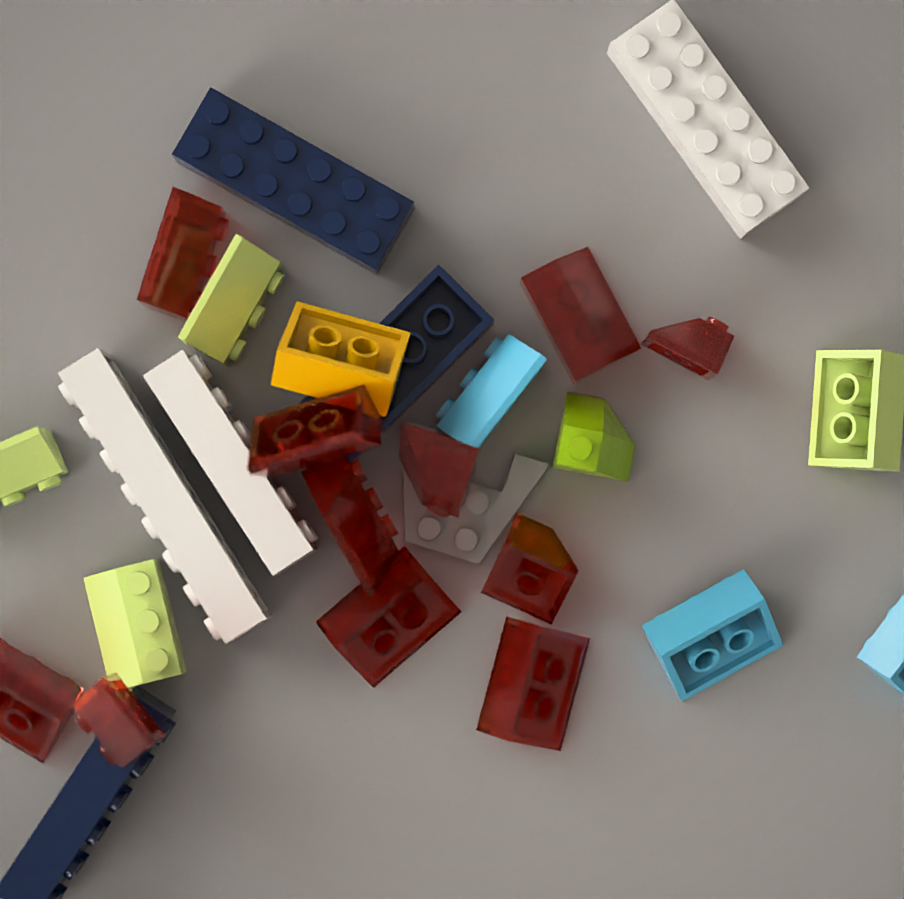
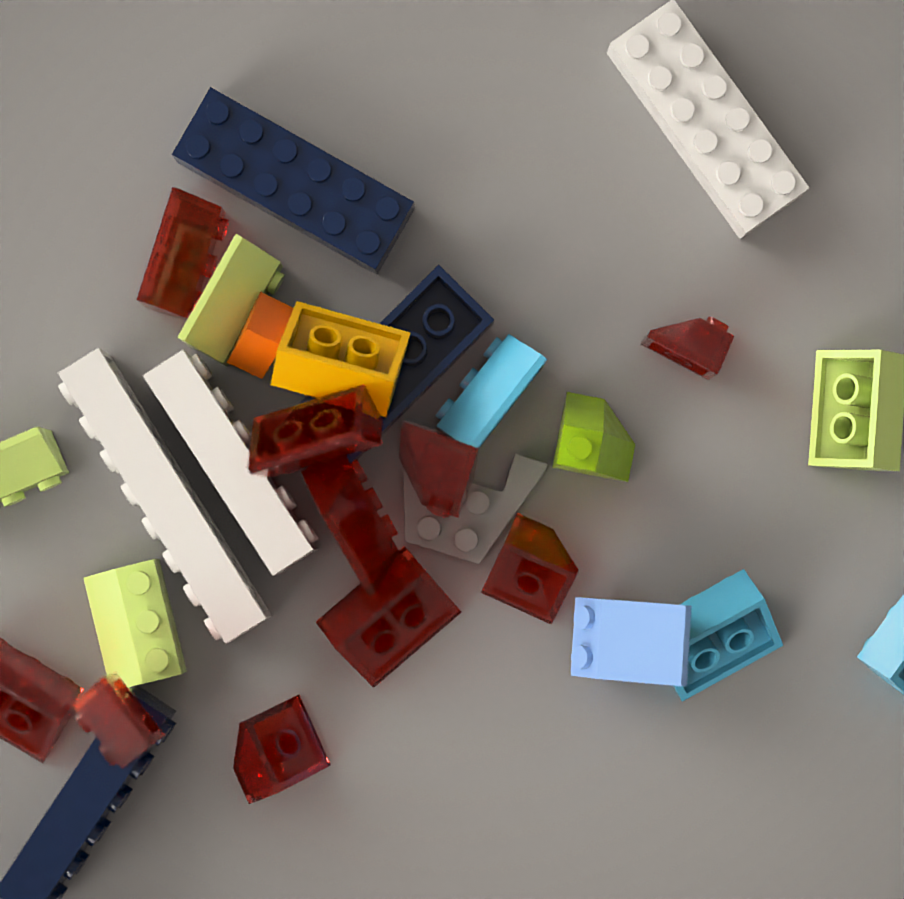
clear red slope [476,616,590,751] -> none
clear red slope [520,247,642,385] -> none
none -> orange slope [227,292,294,379]
none -> clear red slope [233,694,331,804]
none -> light blue slope [571,597,692,686]

